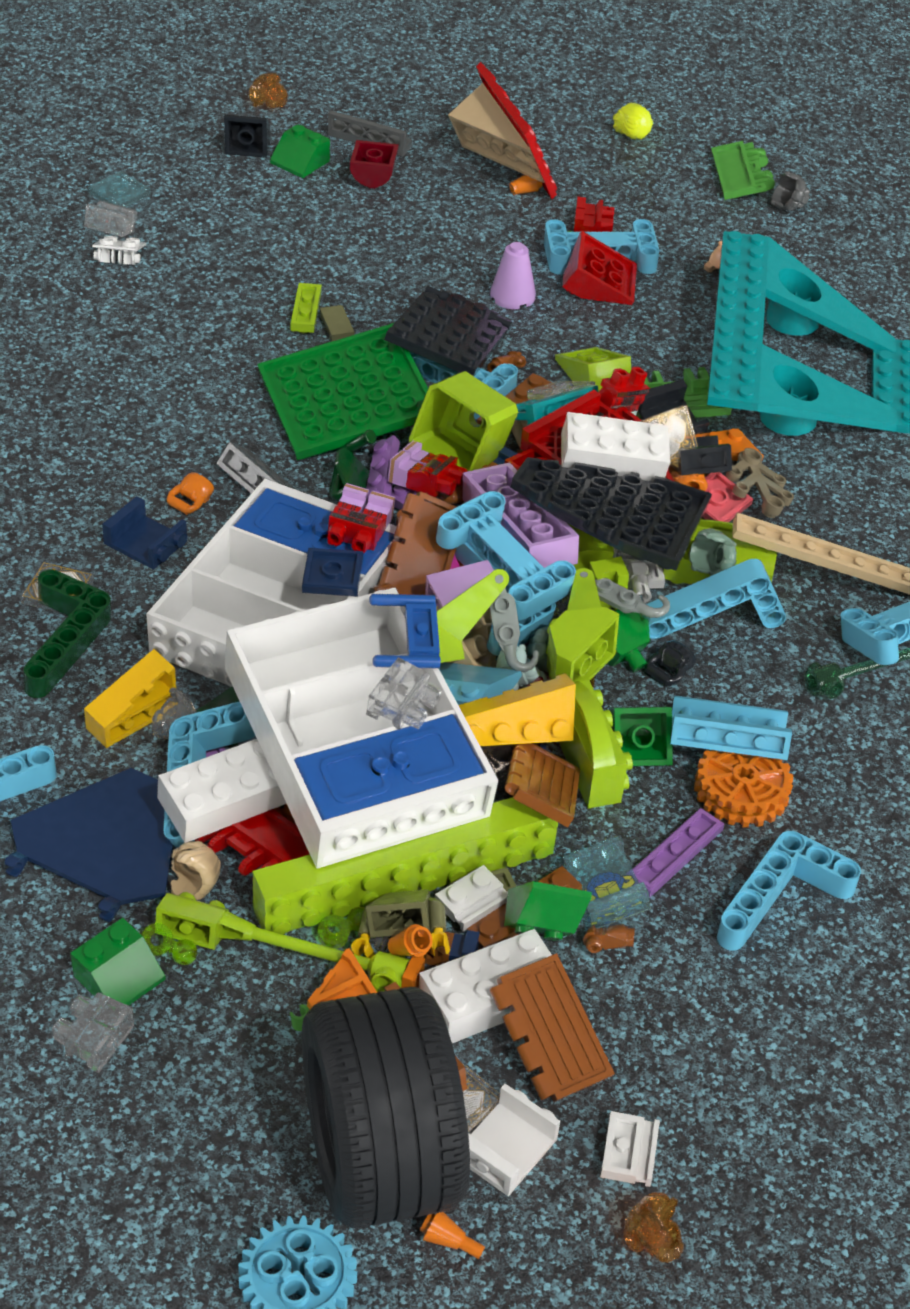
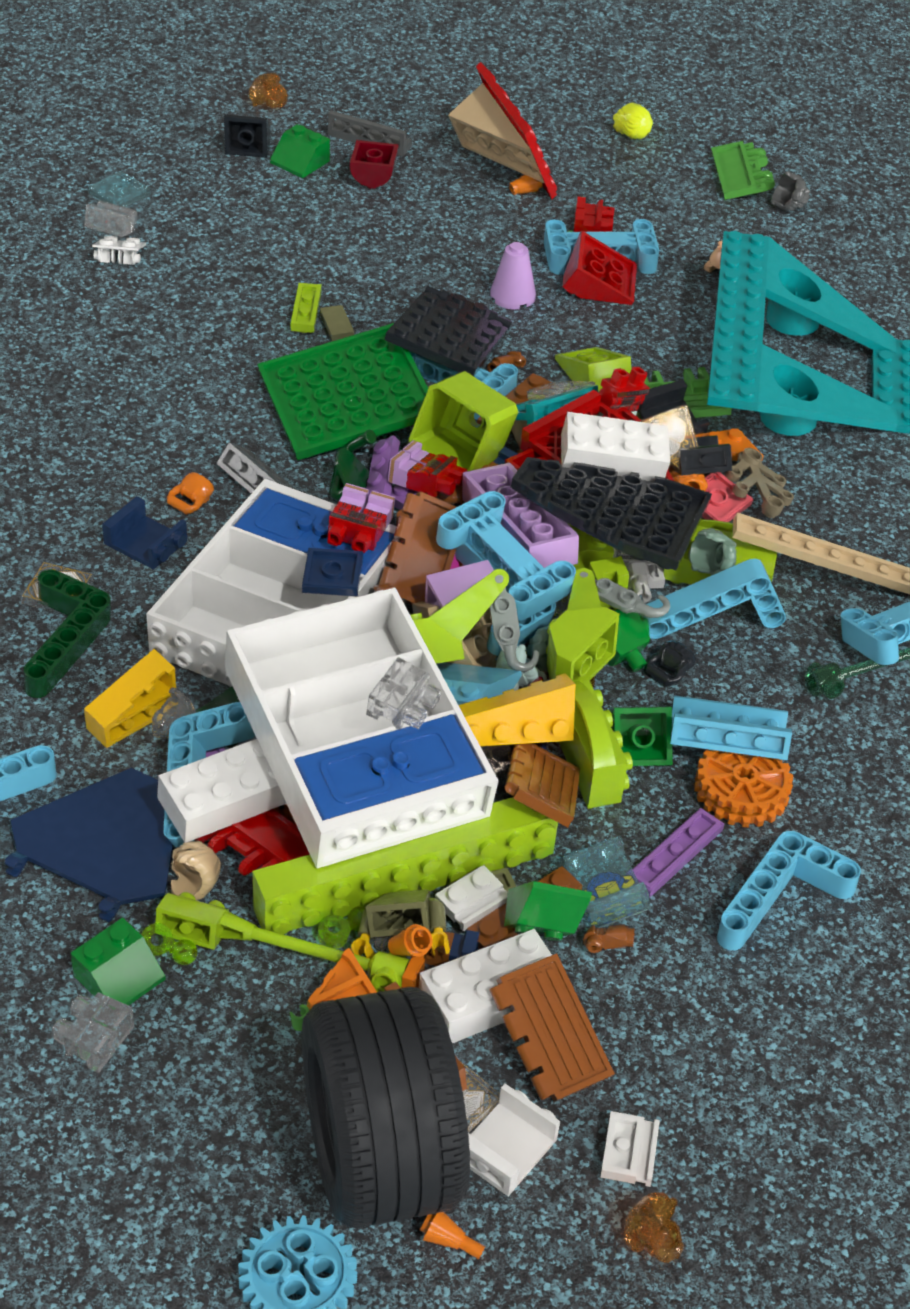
blue plate [369,594,441,669] -> none

